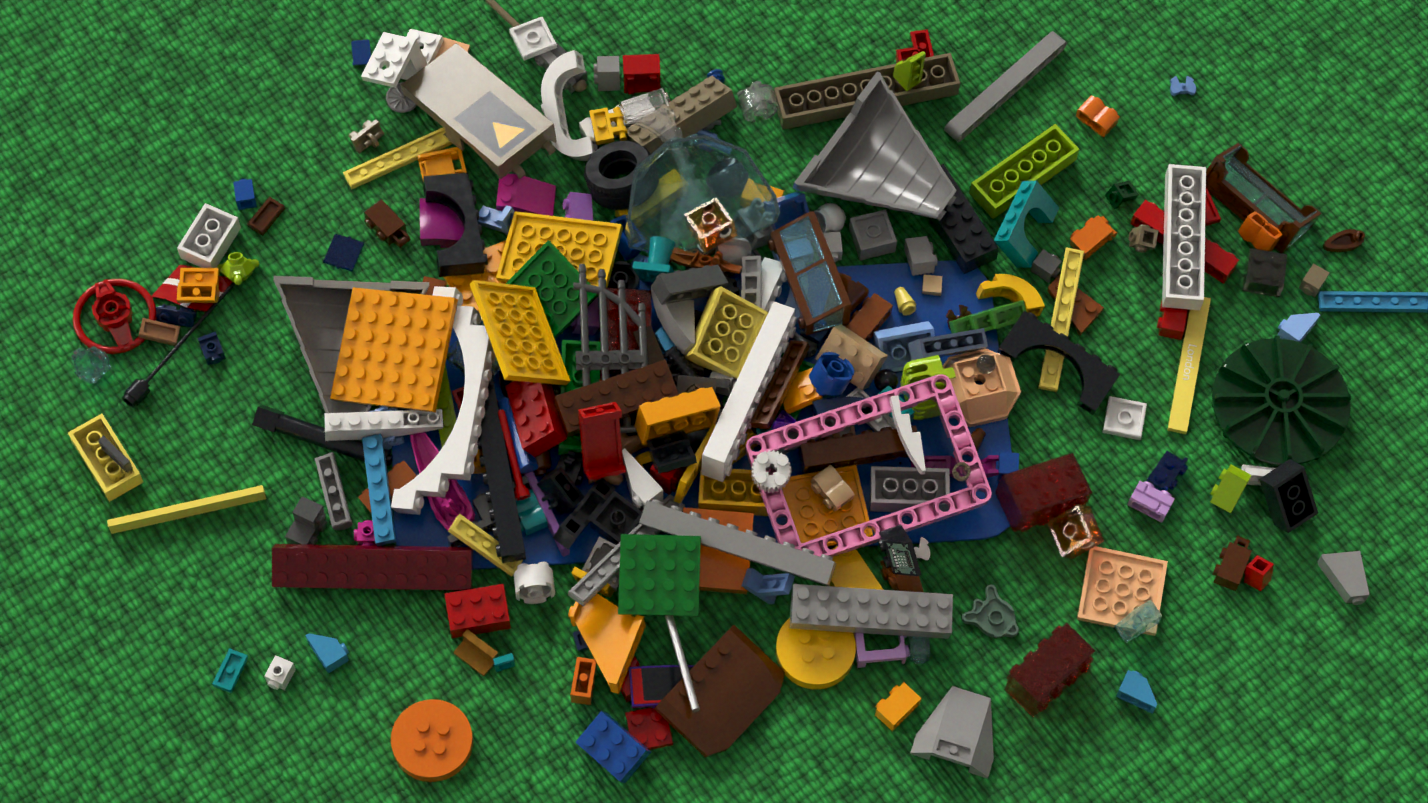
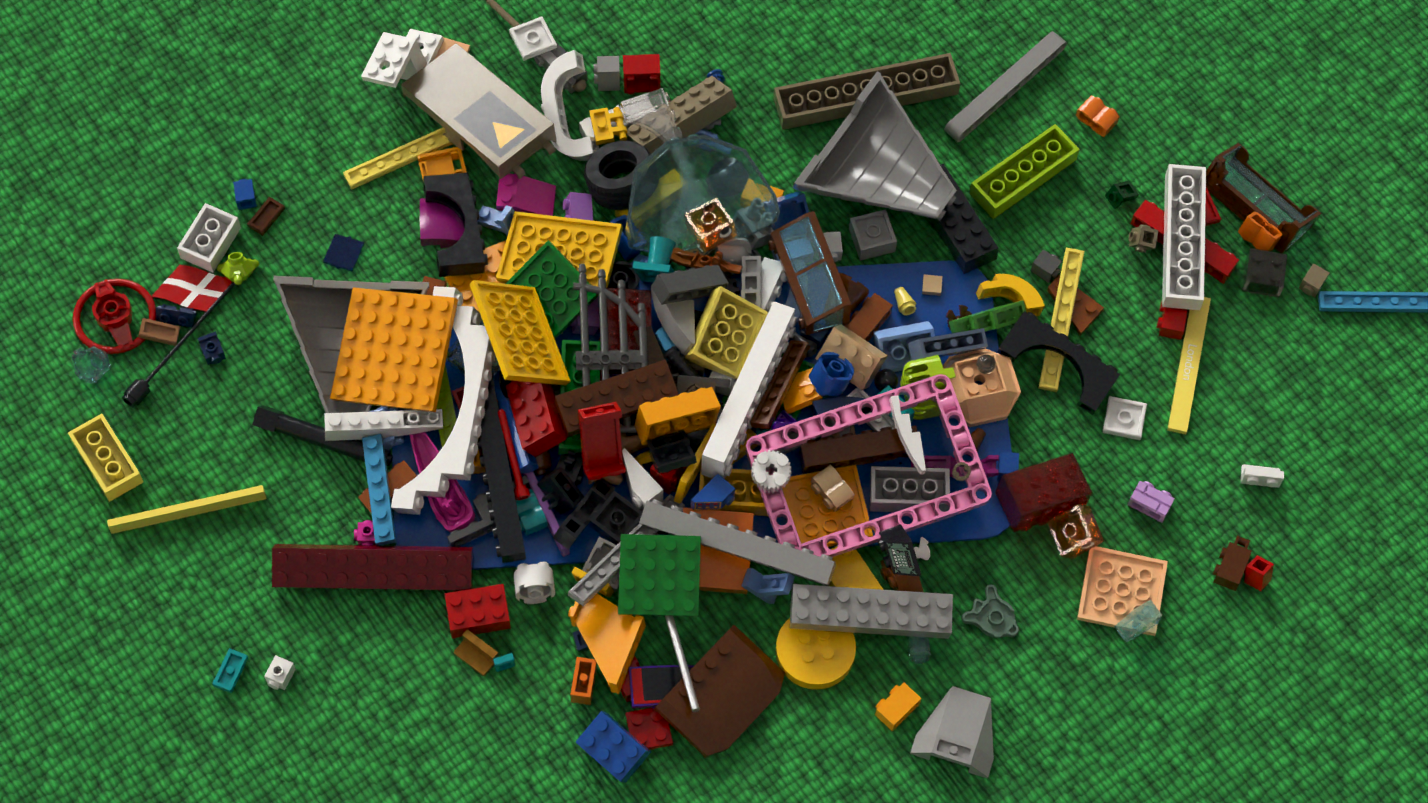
dark grey tile [98,435,133,473] -> none
light orange brick [177,268,220,303] -> none
dark grey brick [285,496,328,545] -> none
dark azure slope [305,634,349,674] -> none
light grey brick [315,452,352,531] -> none
dark tan hips [349,119,384,154] -> none
blue bracket [351,39,371,66] -> none
reddish brown brick [364,199,411,248] -> none
light grey wheel [386,82,417,113] -> none
orange brick [391,699,473,782] -> none
light yellow plate [448,514,523,577] -> none
clear brick [737,81,779,122] -> none
white piece [814,203,846,233] -> none
lavender panel [853,633,909,668] -> none
lime slope [893,51,926,91] -> none
red brick [896,29,934,63] -> none
light grey brick [904,236,937,276] -> none
teal arch [994,181,1059,268] -> none
clear red brick [1005,623,1095,717] -> none
orange hinge [1070,215,1118,260] -> none
dark azure slope [1116,670,1157,714] -> none
clear blue bracket [1146,451,1189,492] -> none
medium blue piece [1170,76,1196,96] -> none
lime brick [1210,464,1252,513] -> none
dark green piece [1212,335,1351,465] -> none
black brick [1259,459,1318,533] -> none
light blue slope [1278,313,1320,342] -> none
light grey slope [1317,551,1370,605] -> none
reddish brown arm [1323,229,1365,252] -> none
none -> blue slope [691,474,735,510]

